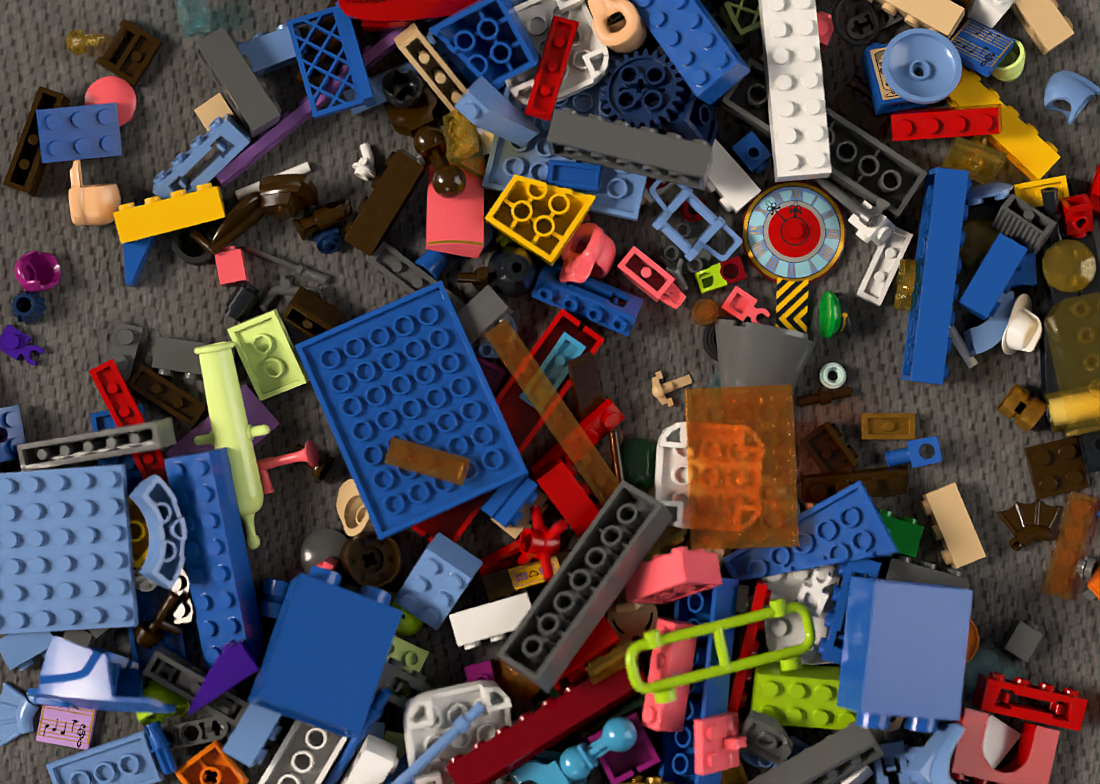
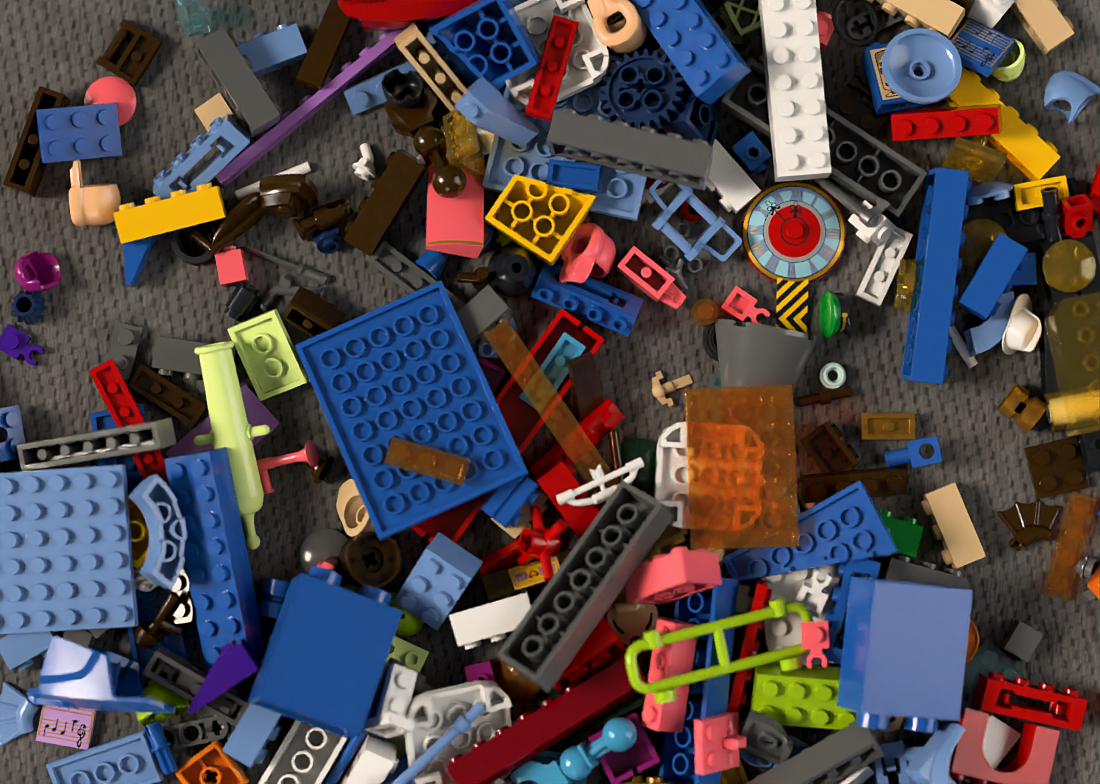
clear yellow plate [66,29,105,56] -> none
blue fence [286,2,377,120] -> none
clear yellow plate [585,640,639,685] -> none
leg [695,256,748,294] -> none
dark grey brick [992,193,1057,254] -> none
none -> white bracket [364,664,418,738]
none -> white piece [556,457,644,506]
none -> coral plate [801,621,830,668]

